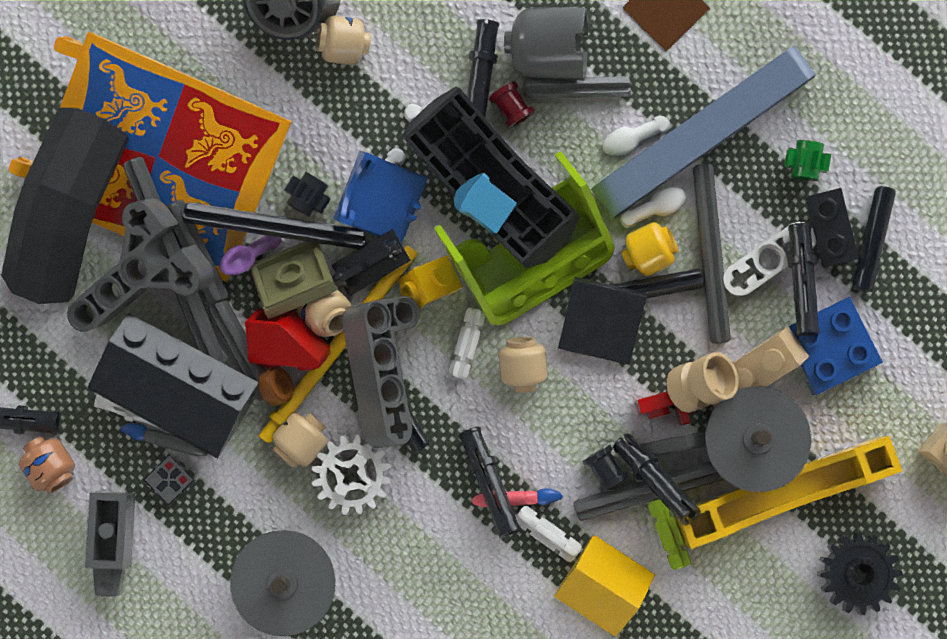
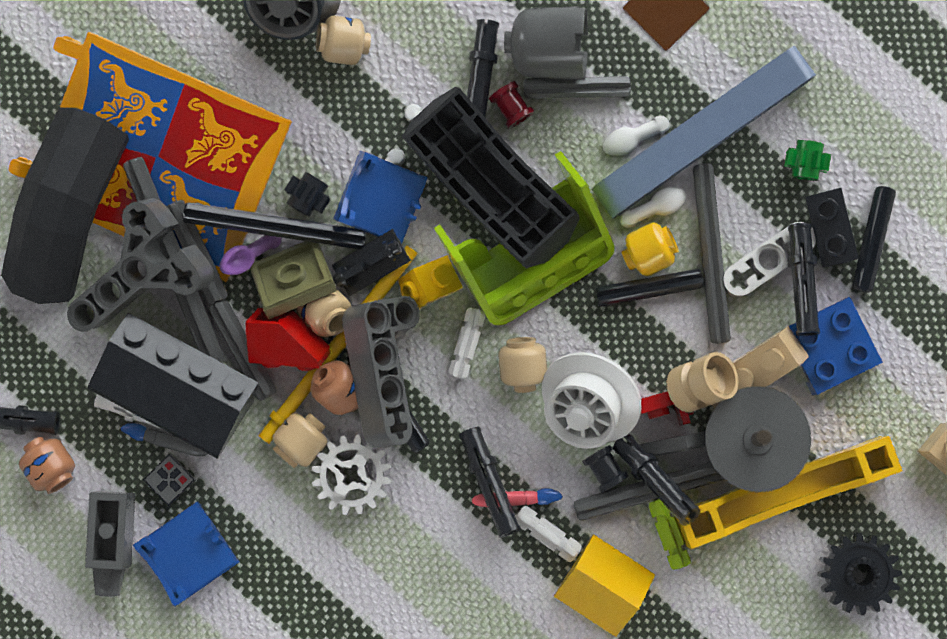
dark grey piece [230,530,336,636] -> none
dark orange tile [259,367,294,406] -> none
dark azure tile [454,173,517,234] -> none
black tile [558,277,647,365] -> none
none -> blue piece [133,502,239,607]
none -> nougat head [311,360,358,415]
none -> white piece [542,353,642,449]

